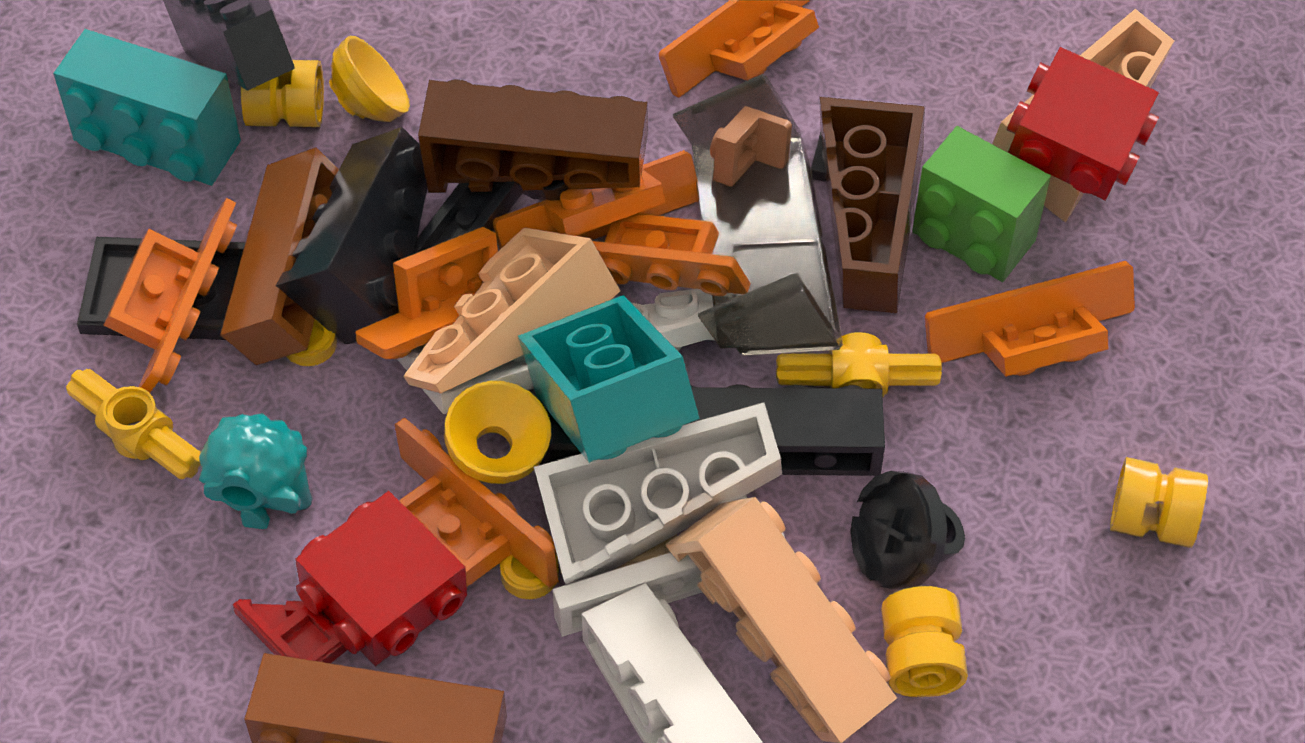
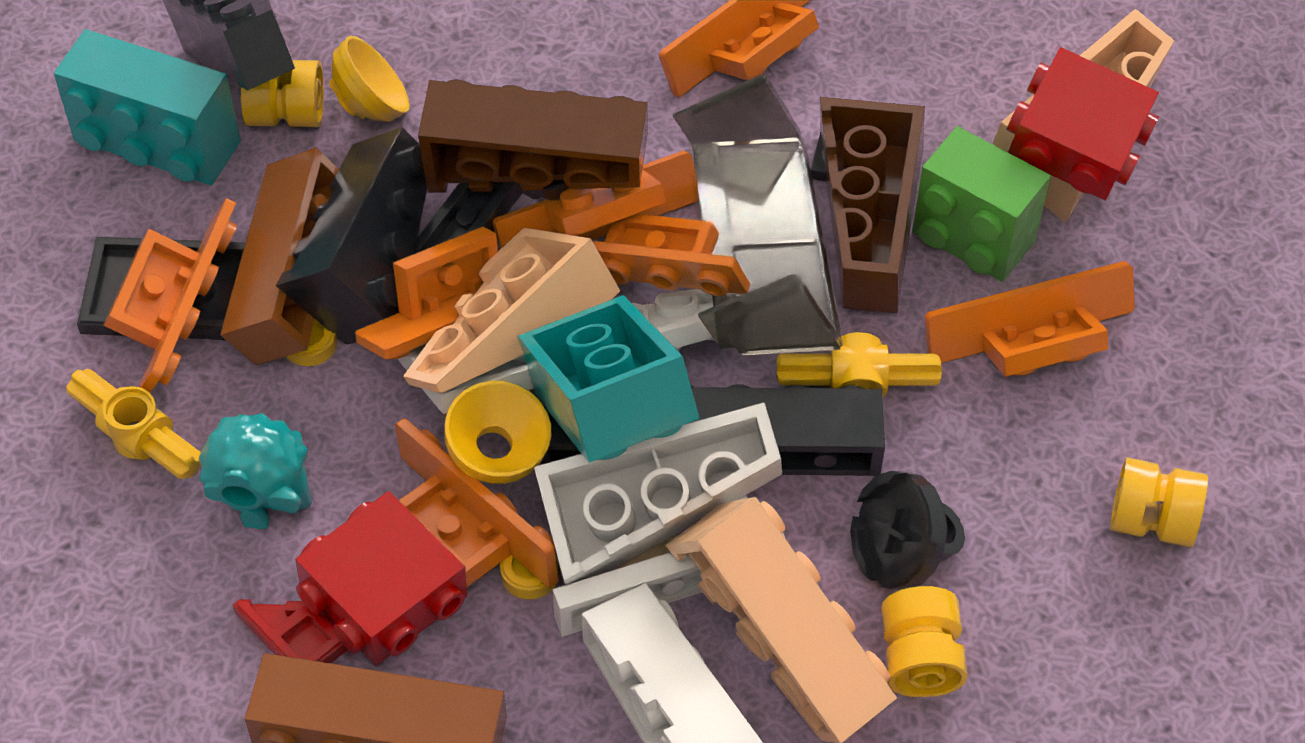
nougat bracket [710,106,792,187] -> none

